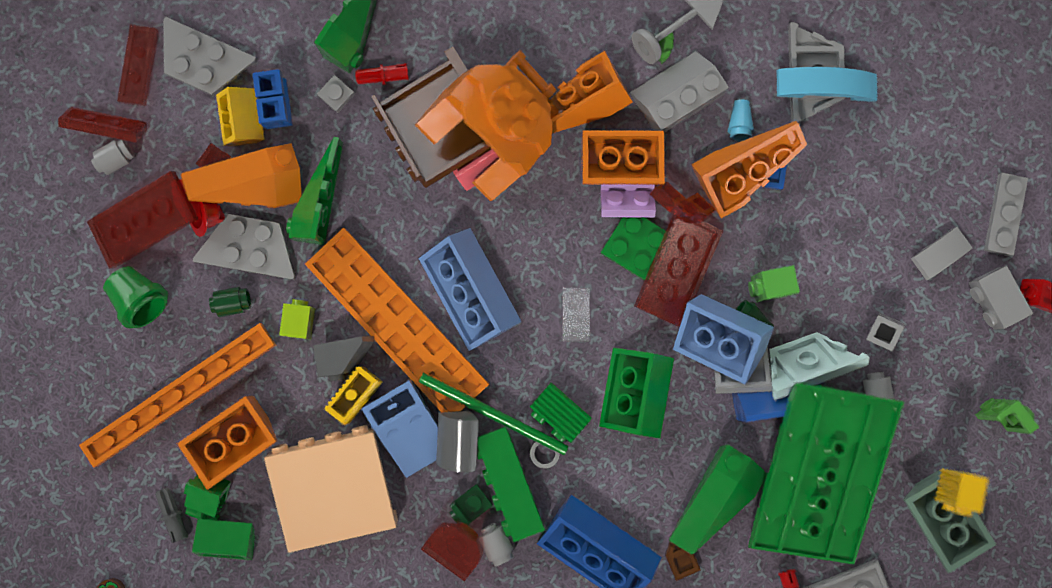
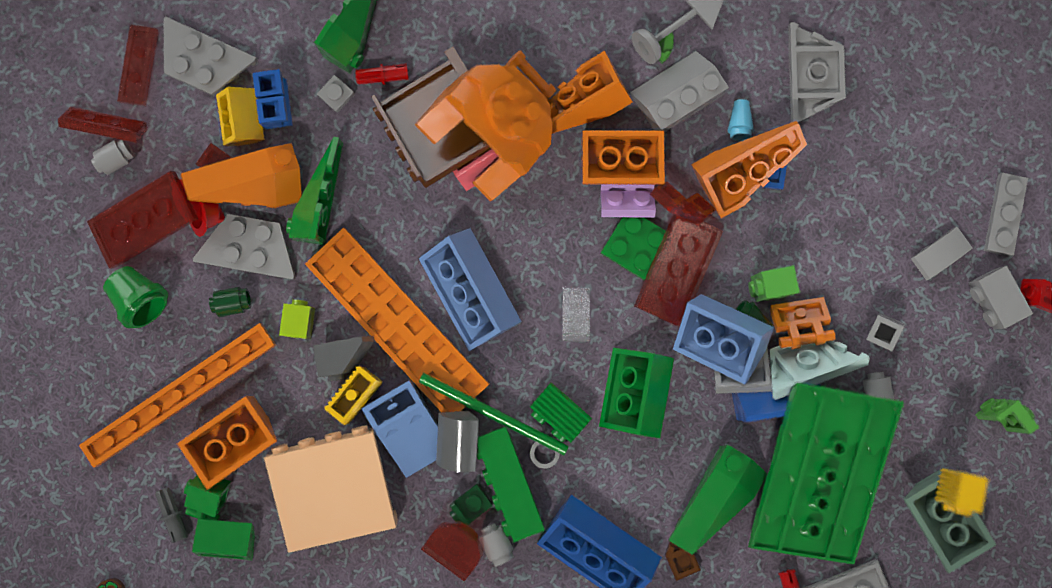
medium azure slope [776,67,877,101] -> none
none -> orange plate [770,297,835,349]

